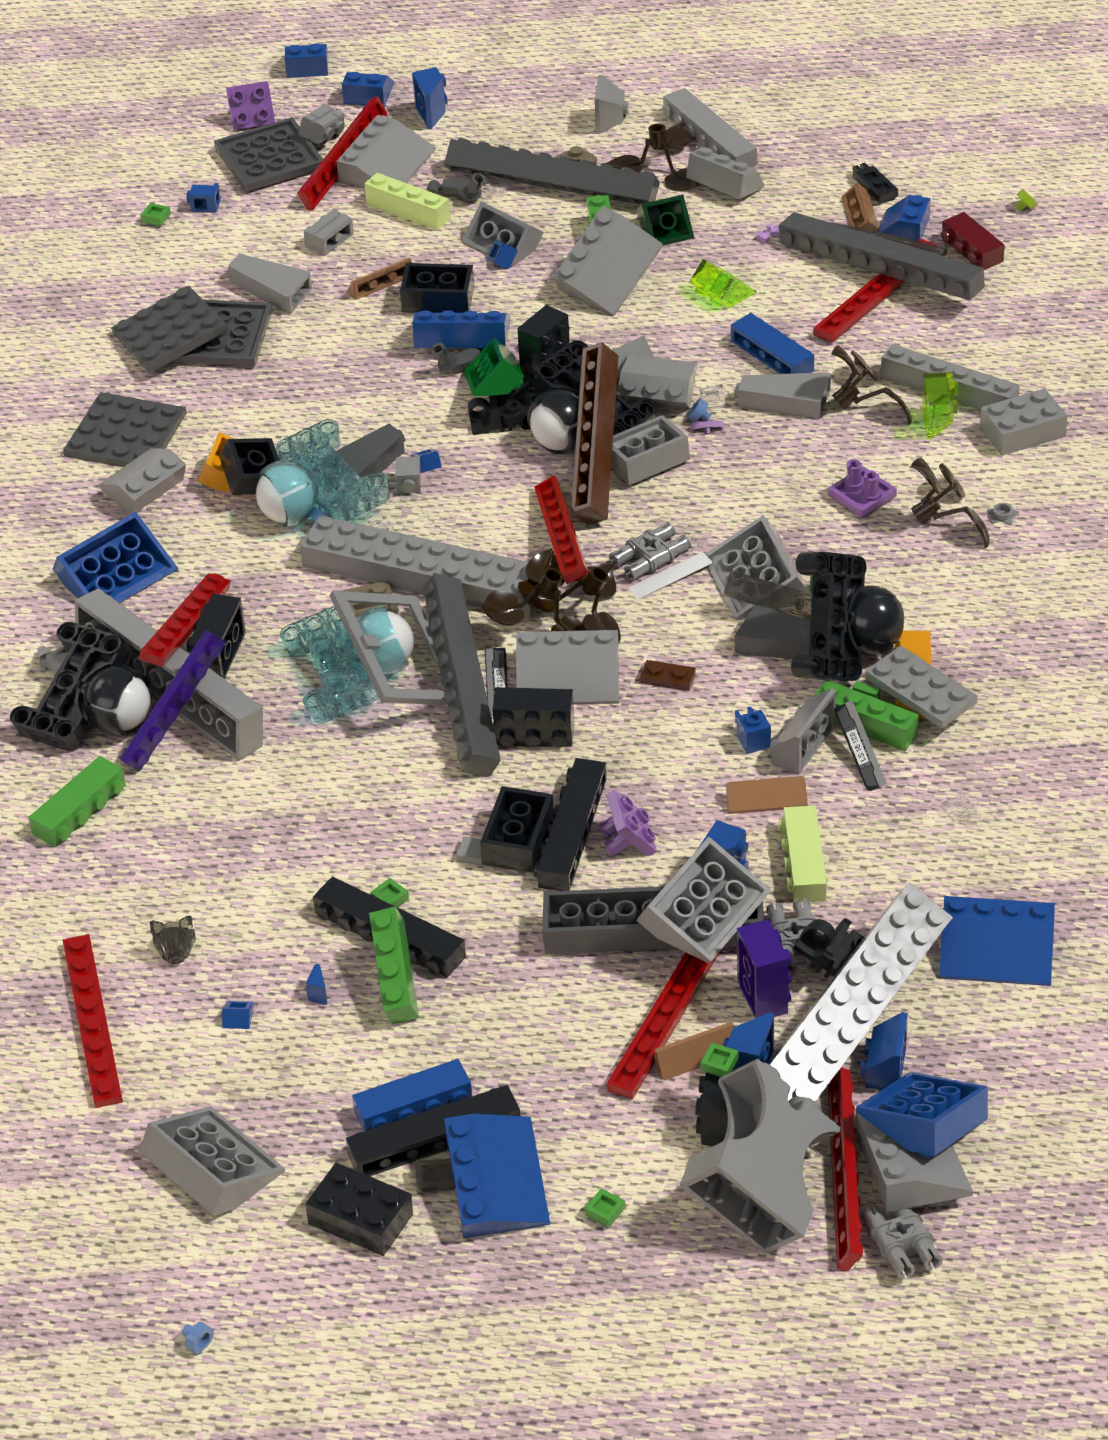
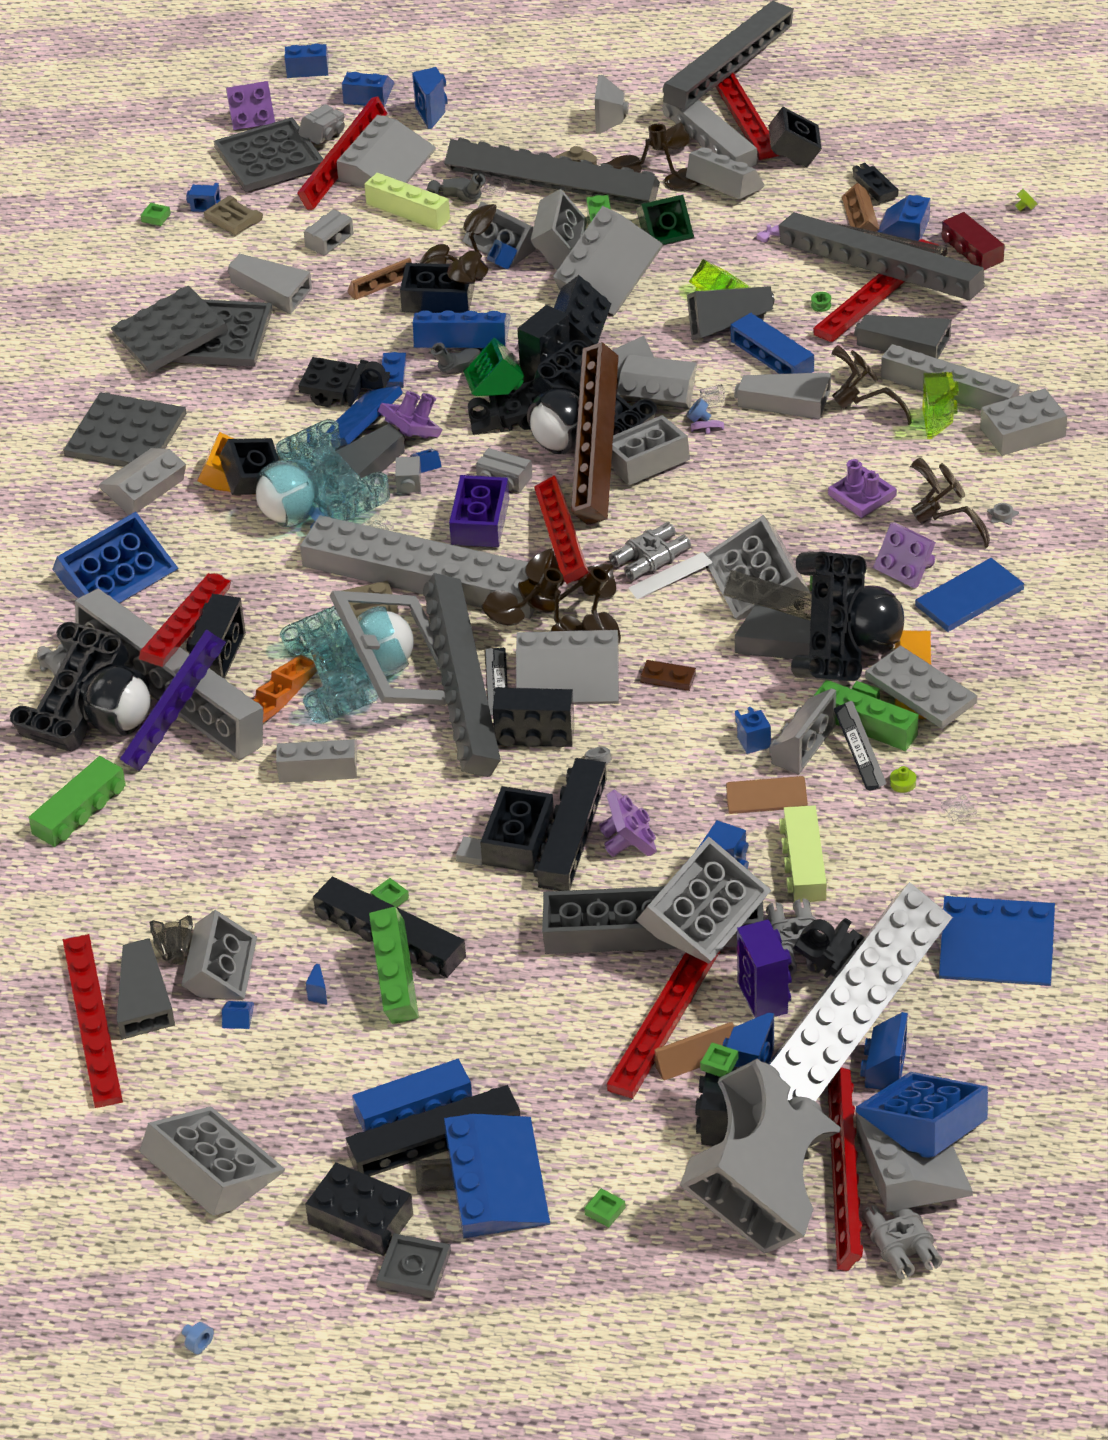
none -> dark grey slope [117,938,175,1040]
none -> light grey slope [181,910,257,1000]
none -> dark tan plate [204,196,263,235]
none -> orange slope [253,655,321,723]
none -> light grey slope [276,739,357,783]
none -> black plate [298,357,390,407]
none -> blue tile [313,386,403,449]
none -> dark grey plate [376,1233,451,1298]
none -> medium lavender plate [378,391,443,438]
none -> blue plate [382,352,406,388]
none -> dark brown plant [420,204,497,284]
none -> dark purple brick [449,475,509,547]
none -> light grey brick [476,448,532,493]
none -> light grey brick [531,189,587,270]
none -> black brick [554,275,612,347]
none -> light grey tile [584,747,612,764]
none -> dark grey brick [662,1,794,110]
none -> dark grey slope [687,286,775,340]
none -> red plate [715,73,779,160]
none -> black brick [768,106,822,168]
none -> bright green bush [811,292,832,312]
none -> dark grey slope [854,315,952,359]
none -> medium lavender plate [873,522,936,588]
none -> lime tile [890,766,916,793]
none -> blue tile [915,558,1024,632]

